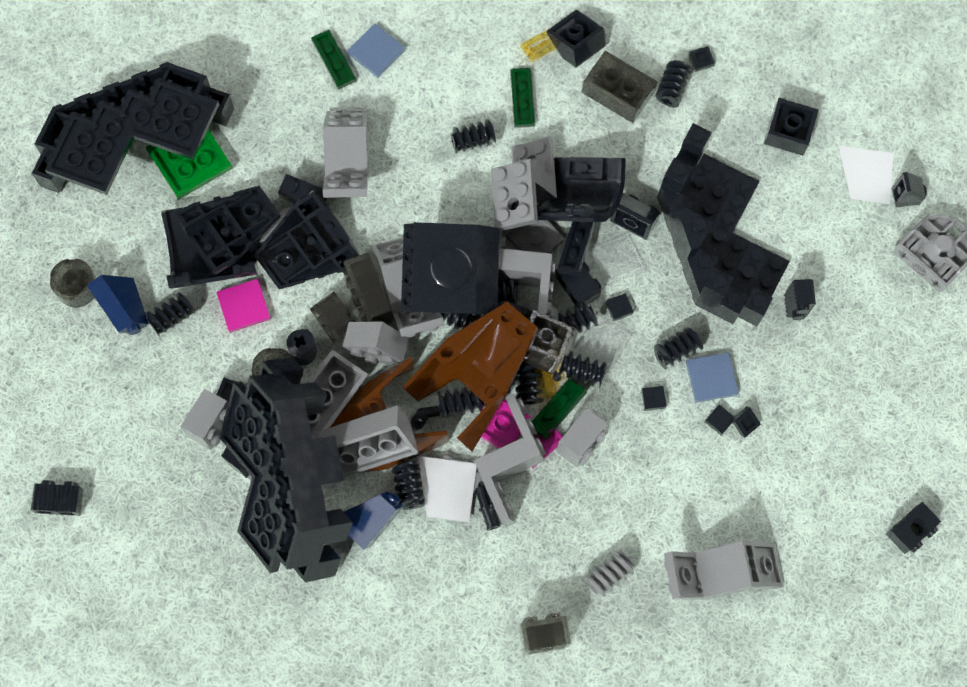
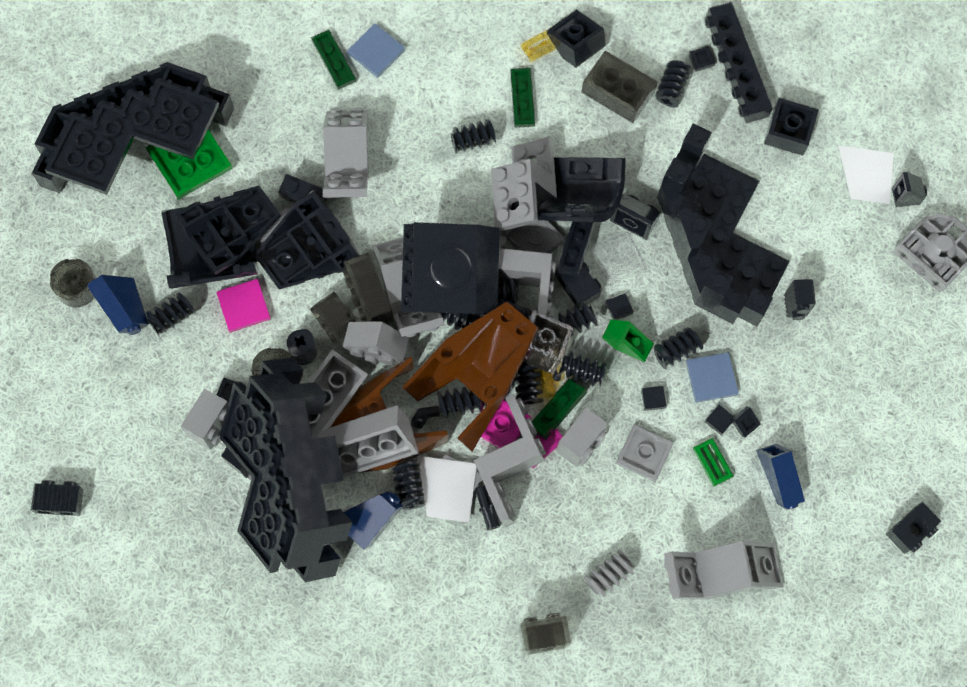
none -> green slope [602,319,654,362]
none -> light grey tile [615,424,674,482]
none -> green tile [693,438,734,487]
none -> black brick [704,2,773,123]
none -> dark blue slope [756,444,805,509]

